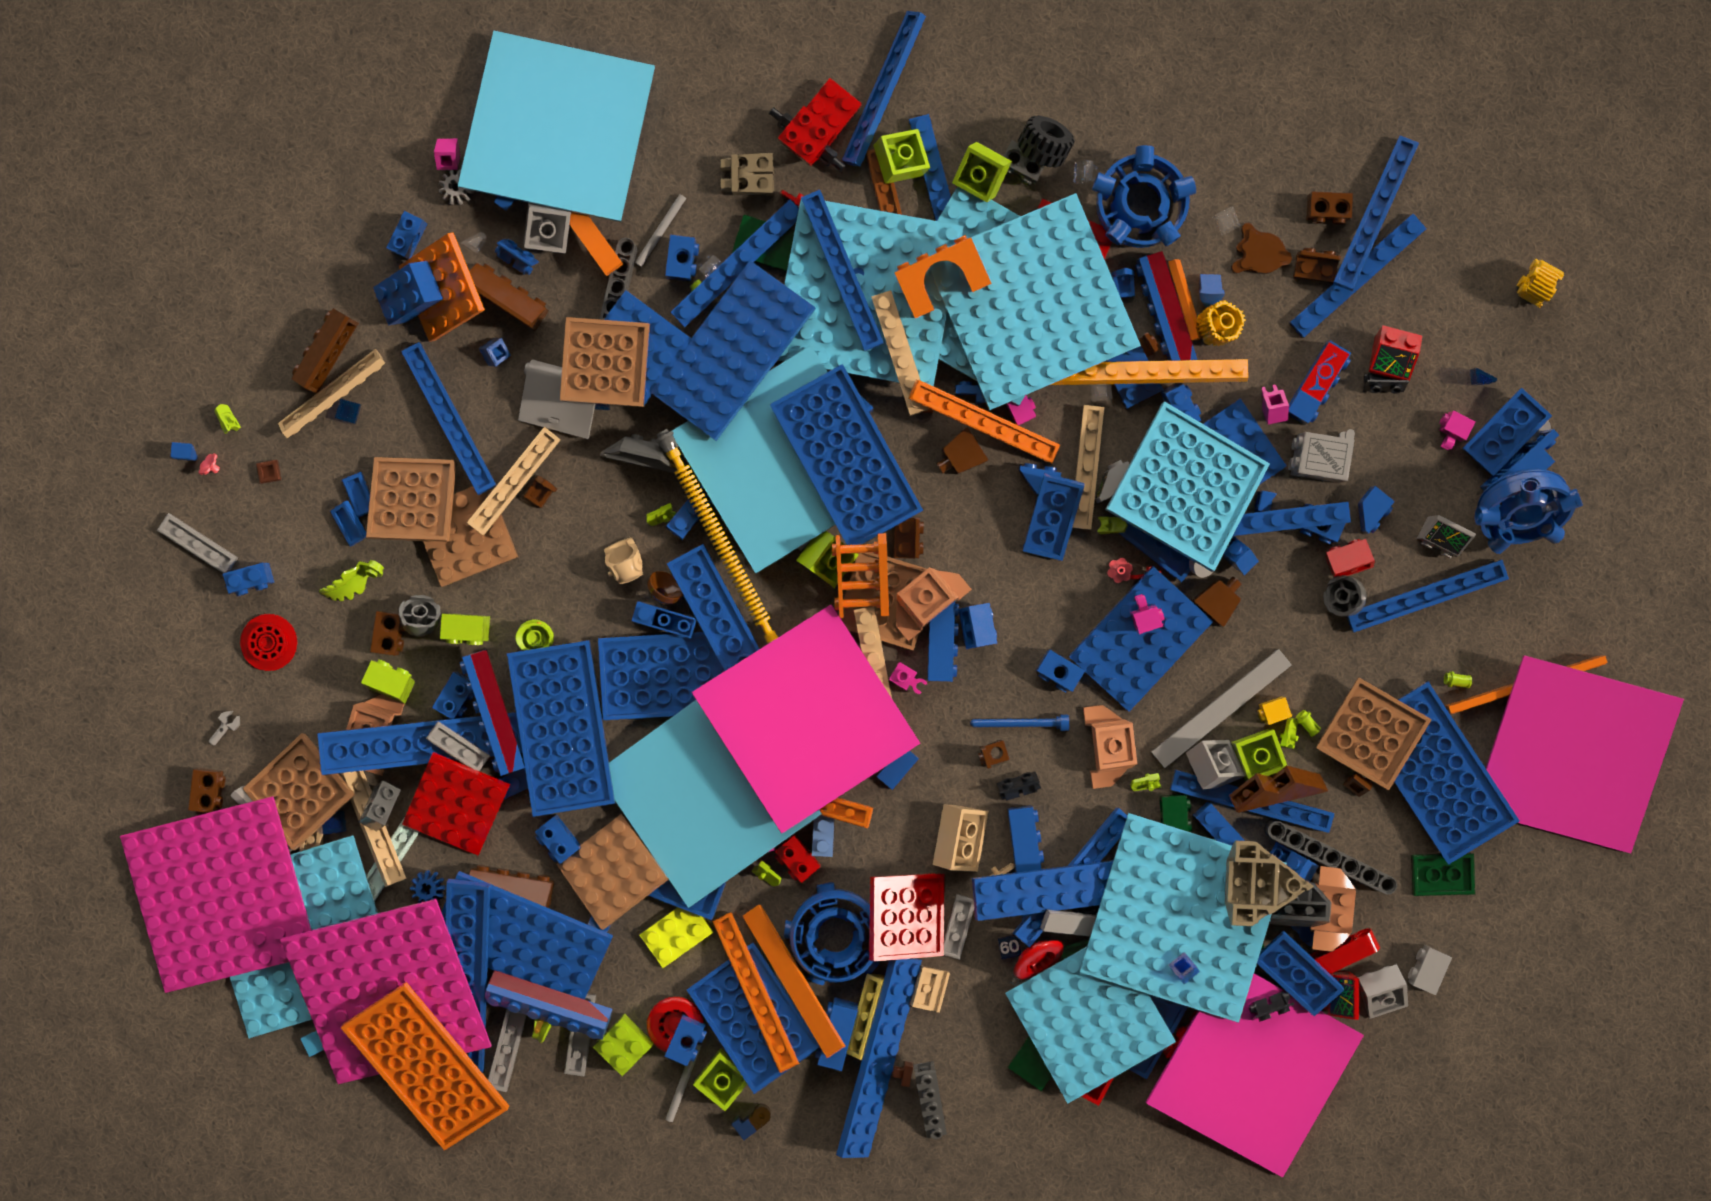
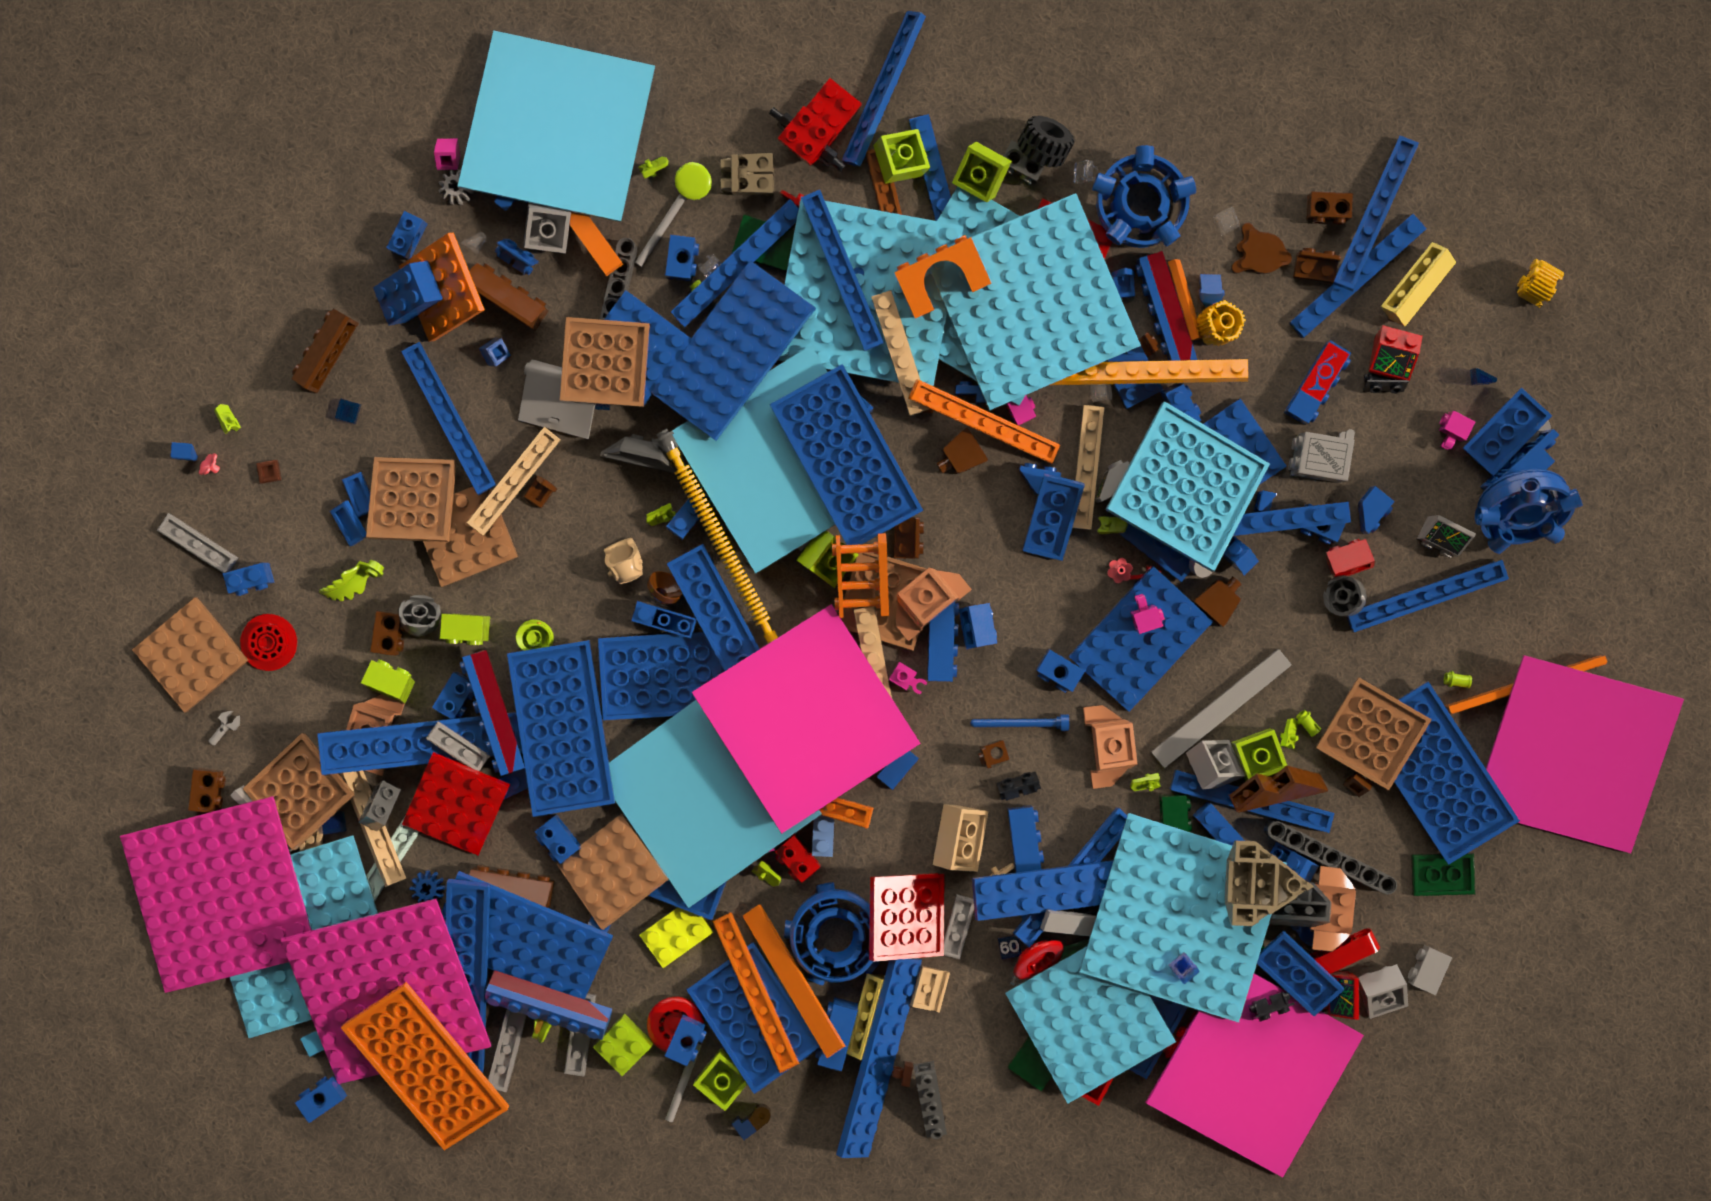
tan plate [278,349,385,438] -> none
yellow brick [1257,696,1292,725] -> none
dark pink brick [1262,385,1289,425] -> none
none -> medium nougat plate [132,597,248,713]
none -> blue brick [295,1075,348,1123]
none -> lime piece [638,156,668,179]
none -> lime piece [675,162,712,200]
none -> light yellow brick [1381,242,1456,326]

